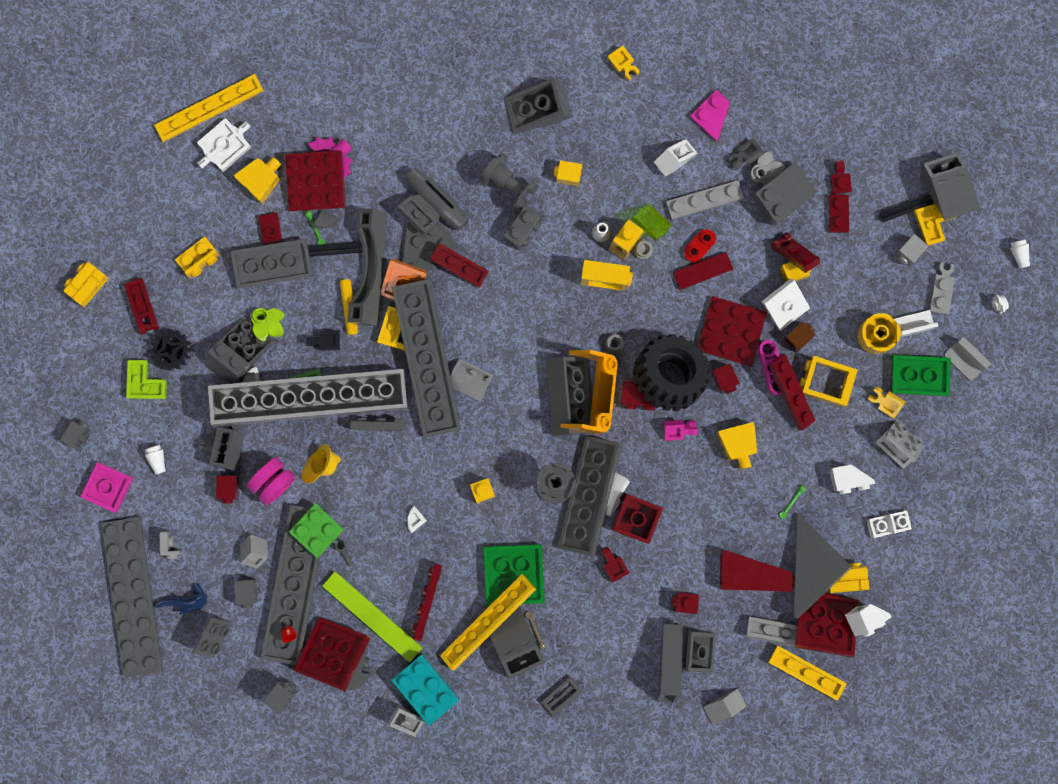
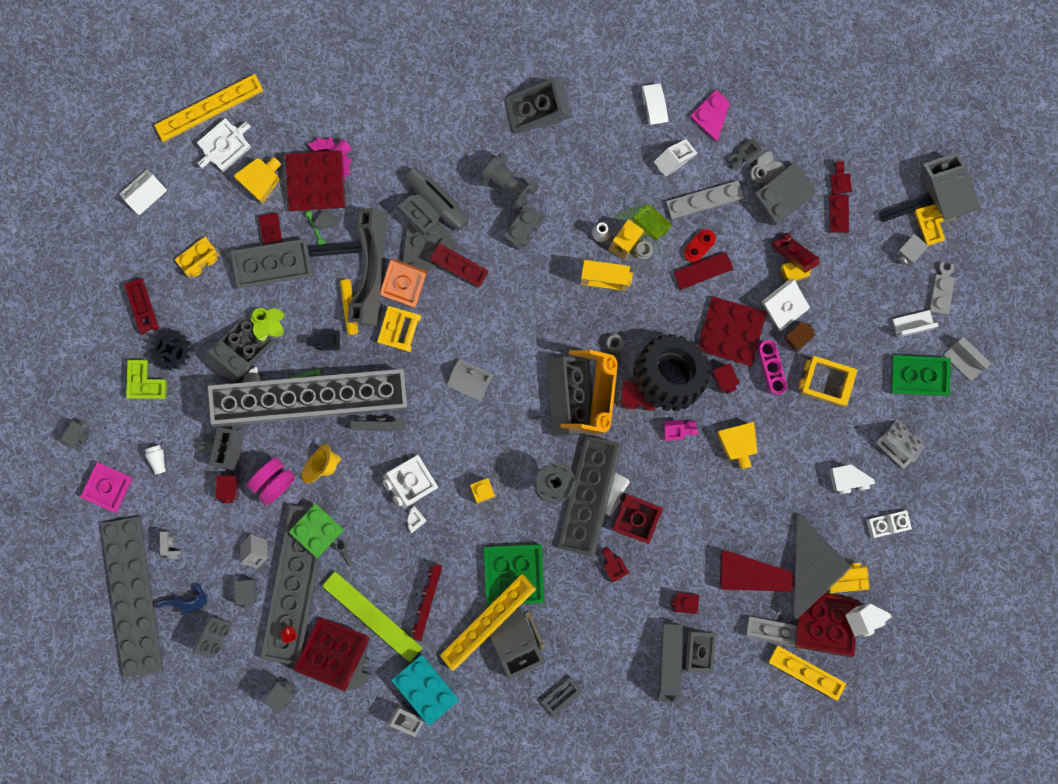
yellow brick [63,261,109,307] -> none
dark grey plate [392,279,462,438] -> none
yellow brick [553,160,582,187] -> none
yellow plate [607,45,639,81] -> none
light grey slope [703,689,746,724] -> none
dark red plate [768,354,816,431] -> none
bright green hinge [779,485,806,519] -> none
yellow brick [857,313,901,354] -> none
yellow plate [868,387,906,418] -> none
white plate [992,295,1009,314] -> none
white cone [1010,239,1030,268] -> none
none -> white panel [119,169,167,215]
none -> white plate [383,455,438,509]
none -> white slope [642,83,668,125]

